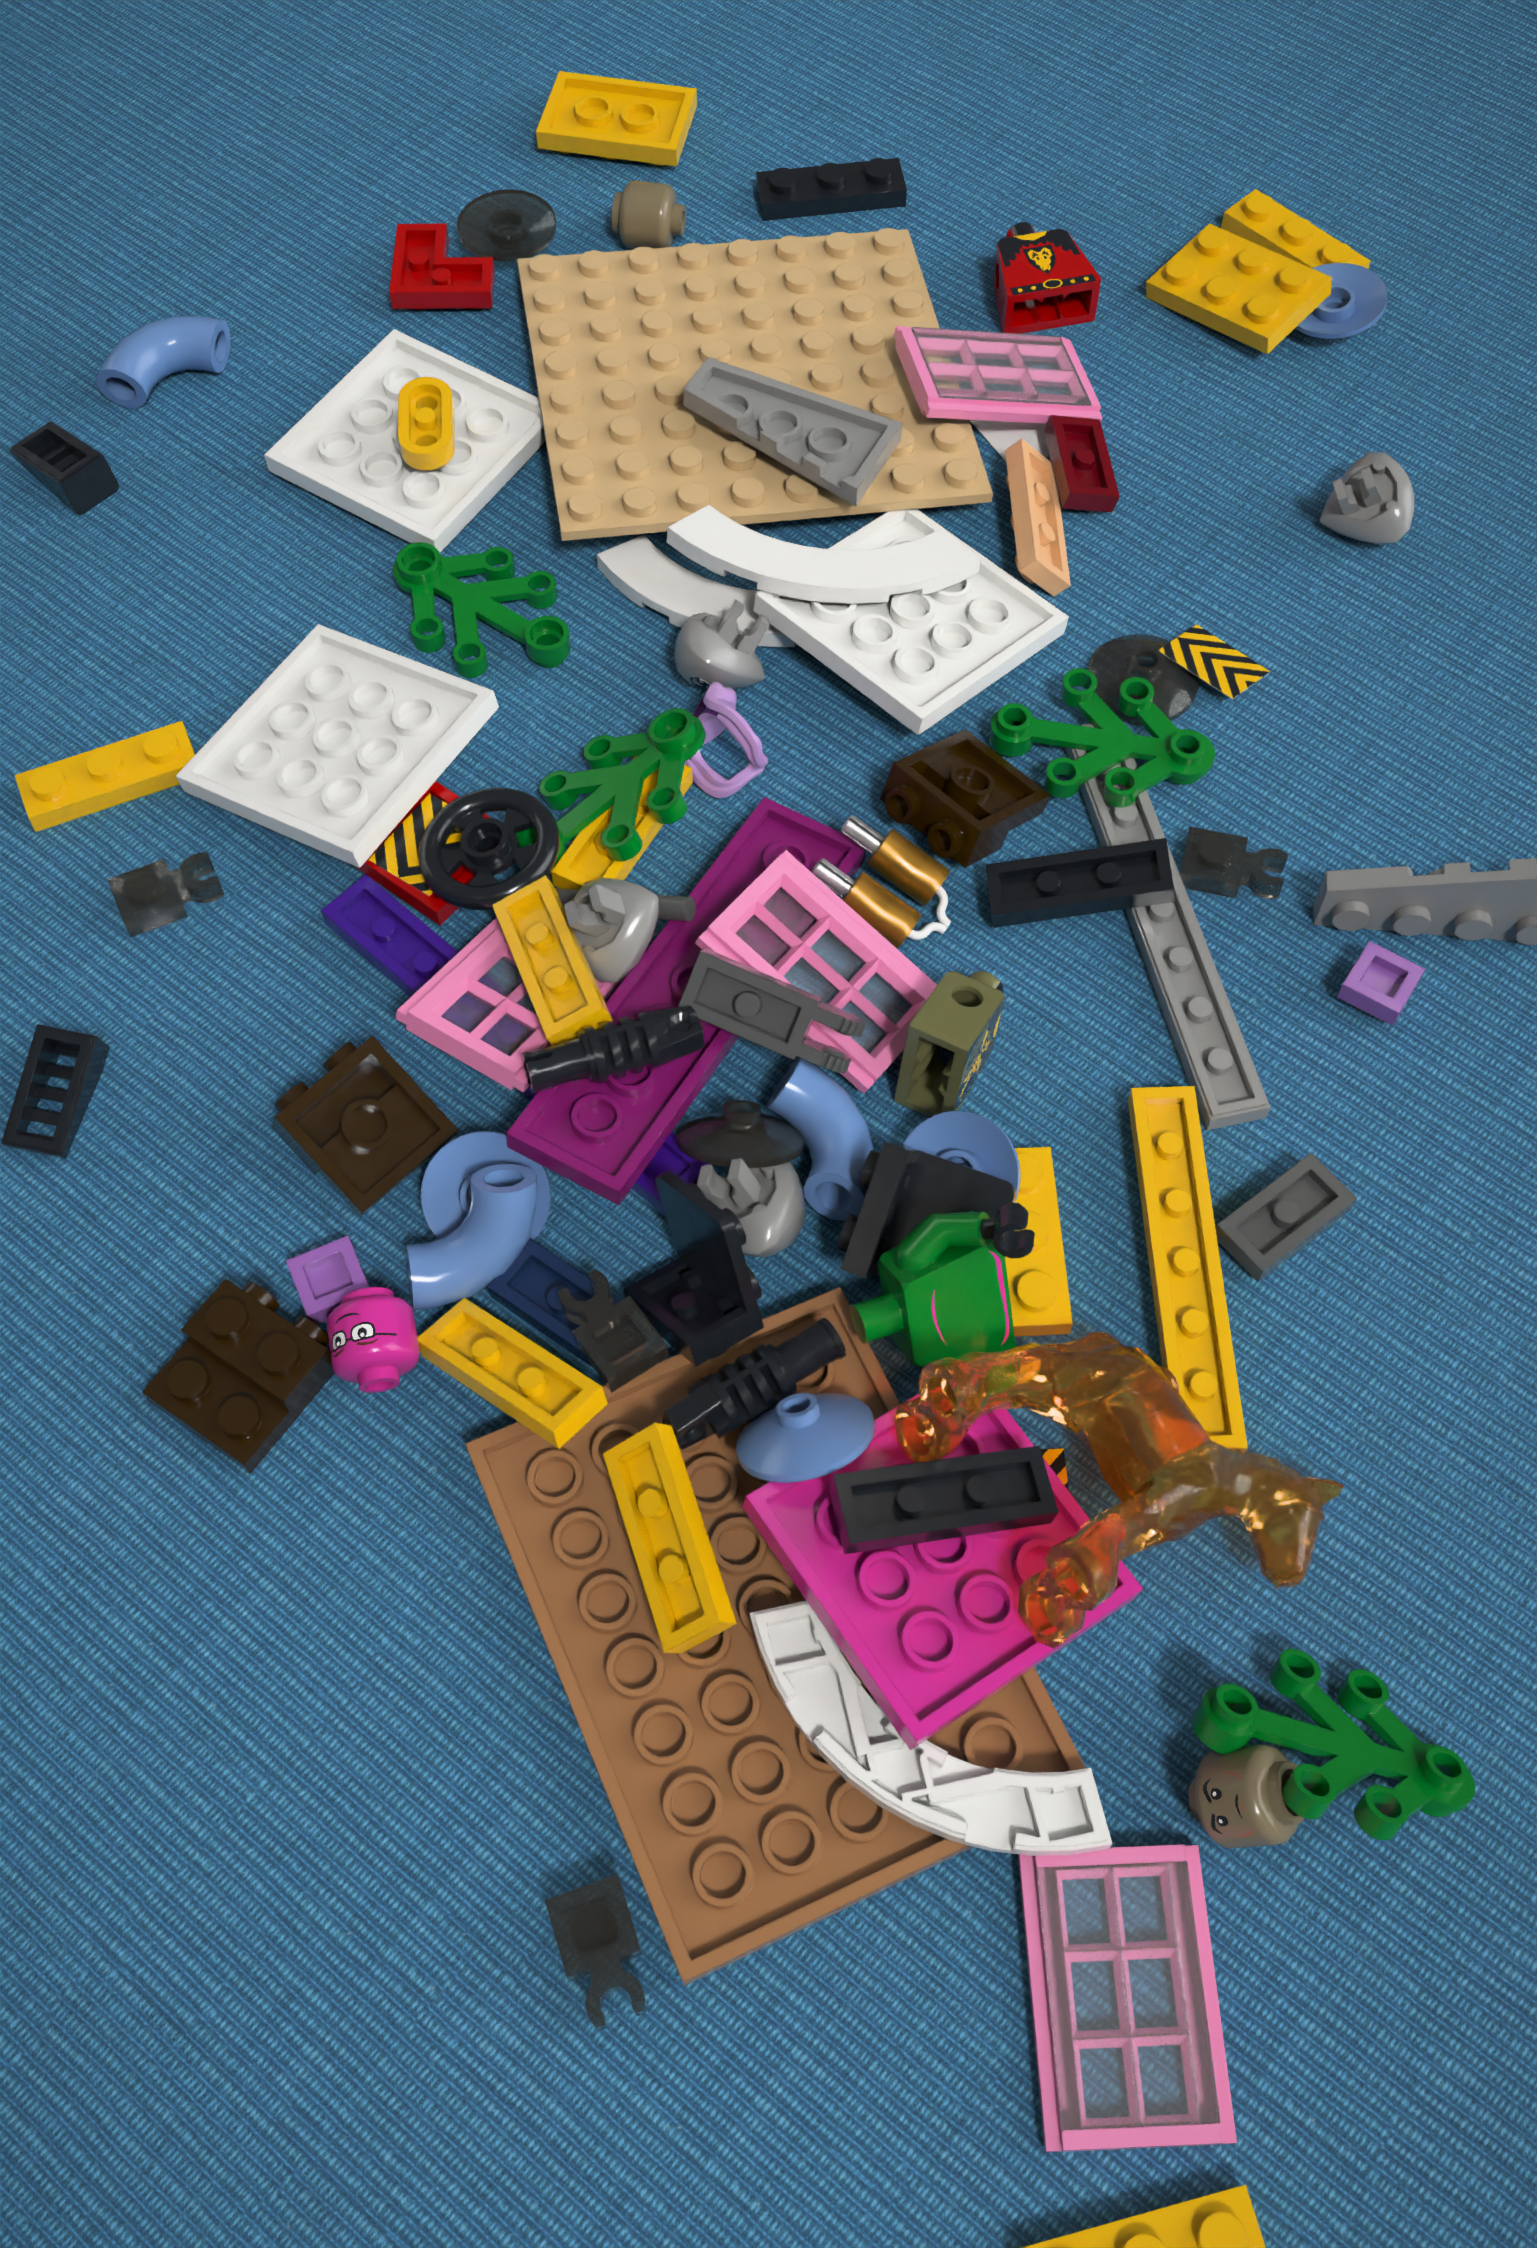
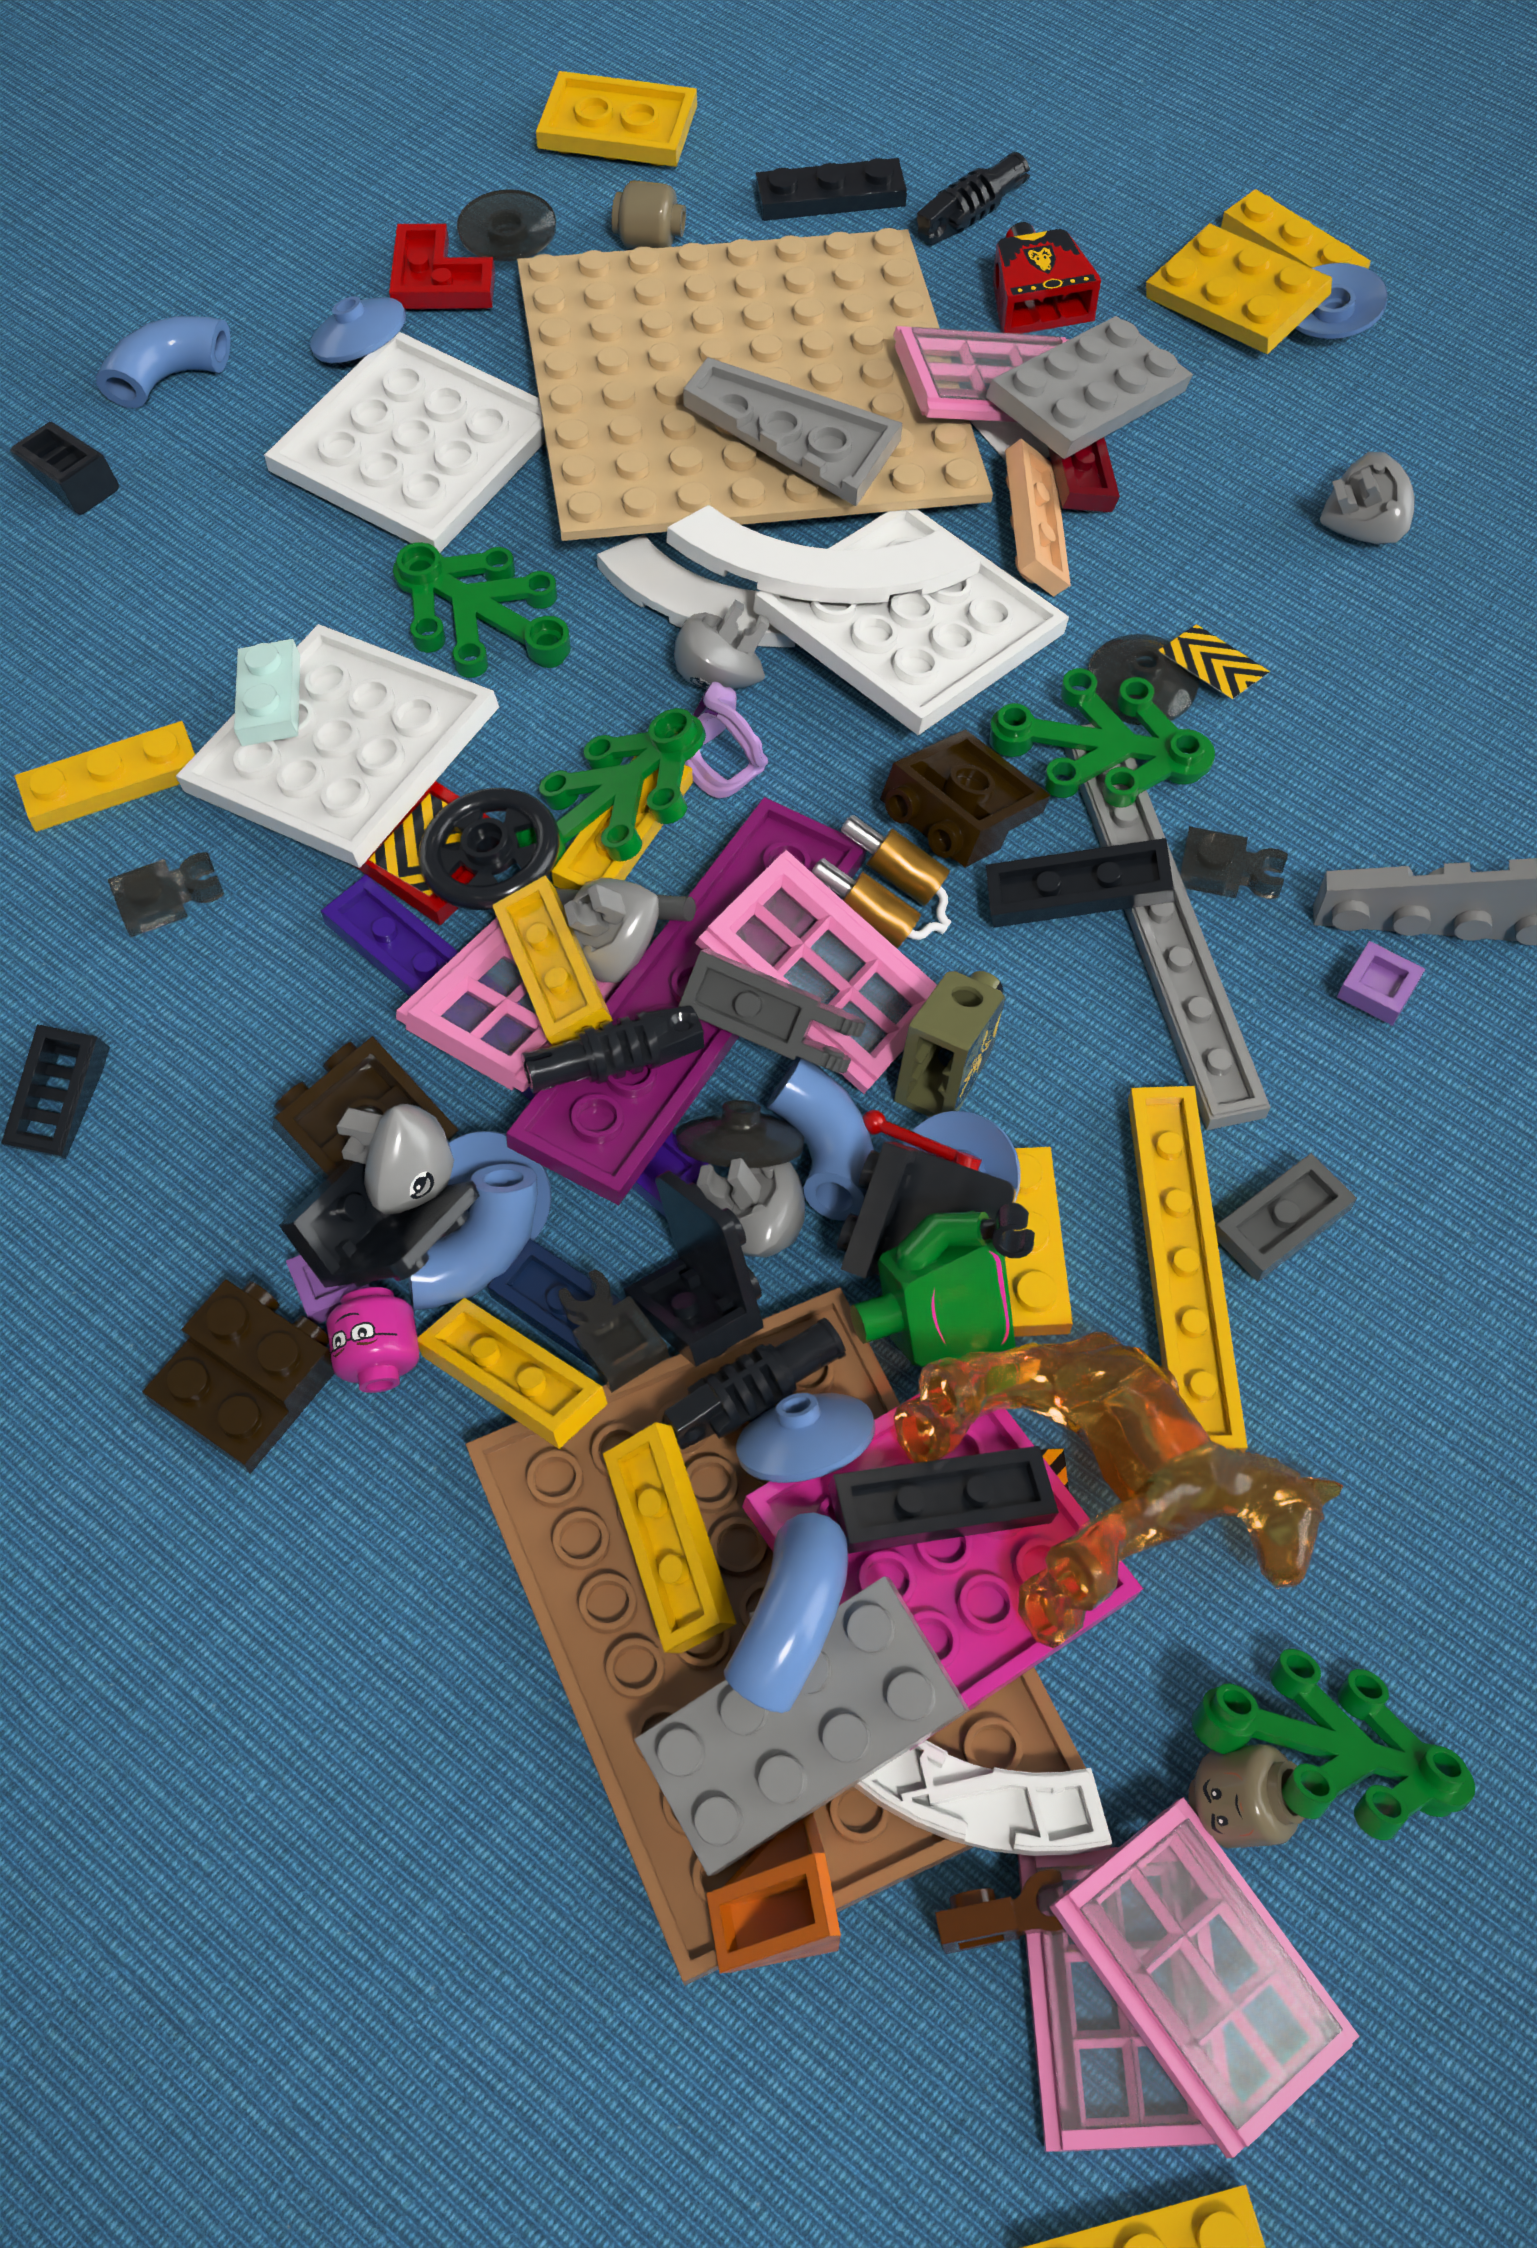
yellow plate [398,377,455,470] -> none
clear smoke plate [545,1874,647,2031] -> none
none -> light aqua plate [234,639,300,746]
none -> black bracket [278,1160,480,1288]
none -> medium blue dish [310,296,406,363]
none -> light grey piece [337,1104,454,1214]
none -> light grey plate [634,1576,970,1876]
none -> orange slope [706,1812,841,1973]
none -> medium blue cylinder [723,1513,848,1713]
none -> red hinge [863,1110,982,1170]
none -> black hinge [917,152,1030,245]
none -> reddish brown plate [935,1870,1066,1954]
none -> light grey plate [985,316,1193,459]
none -> clear piece [1049,1797,1359,2159]

